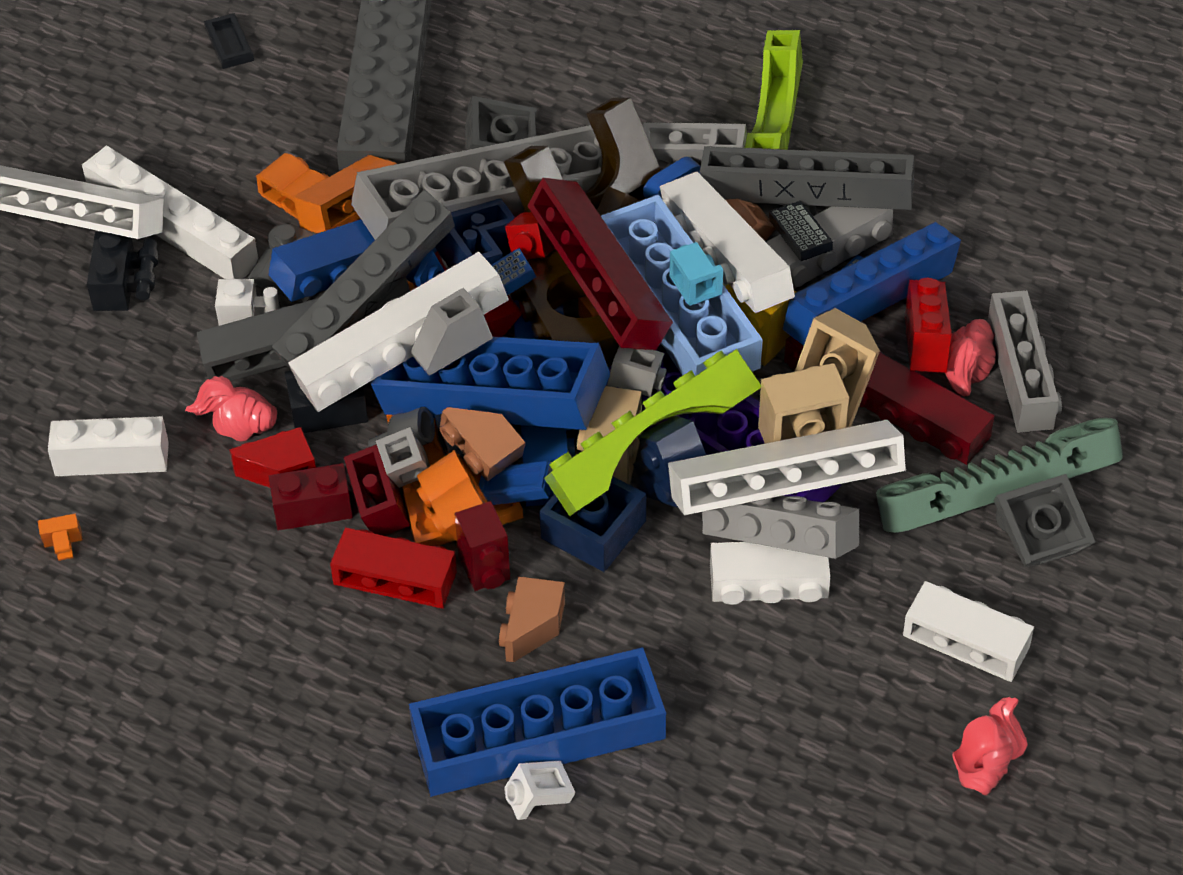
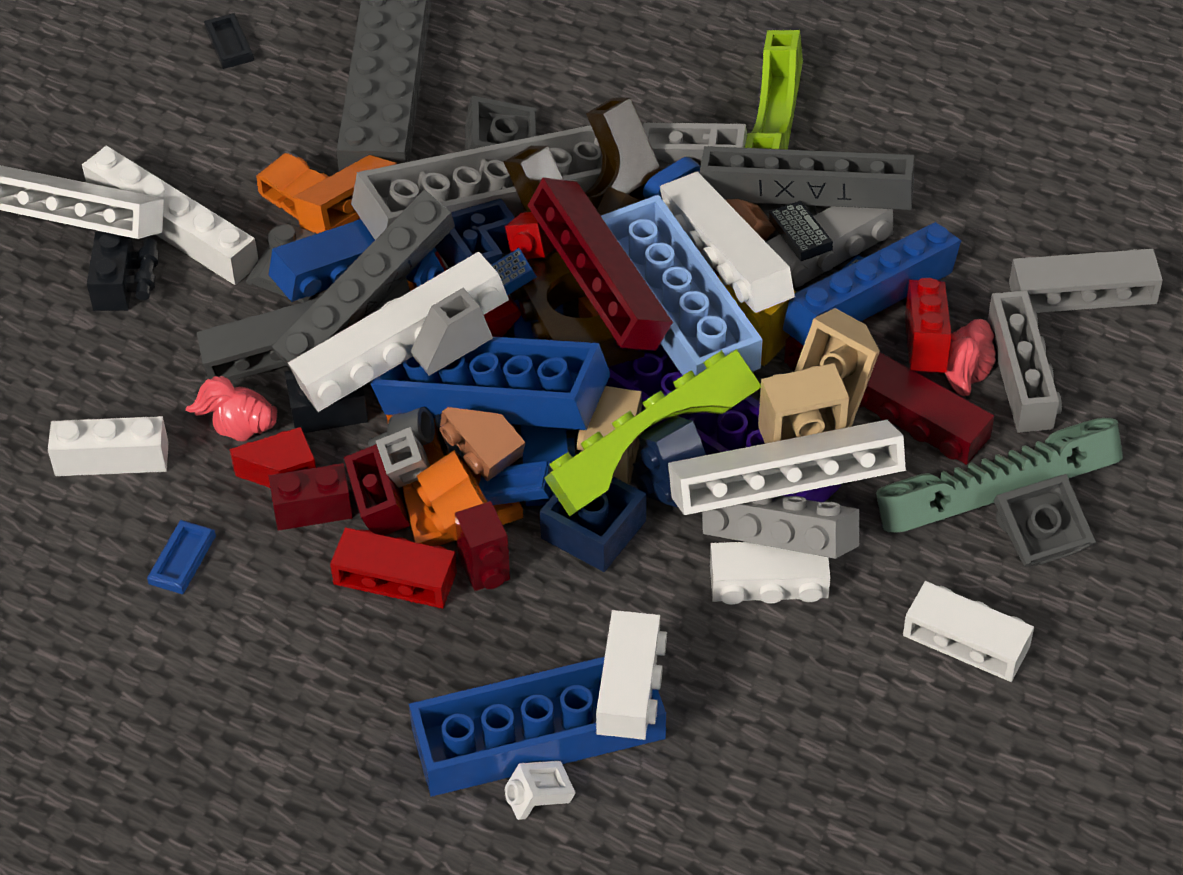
orange tile [38,513,83,561] -> none
white brick [215,279,280,326] -> none
nougat slope [499,577,565,662] -> none
light grey brick [607,346,667,397] -> none
medium azure brick [669,242,723,306] -> none
coral hair [952,697,1028,796] -> none
none -> blue tile [147,520,216,595]
none -> white brick [596,610,667,740]
none -> light grey brick [1009,249,1163,313]

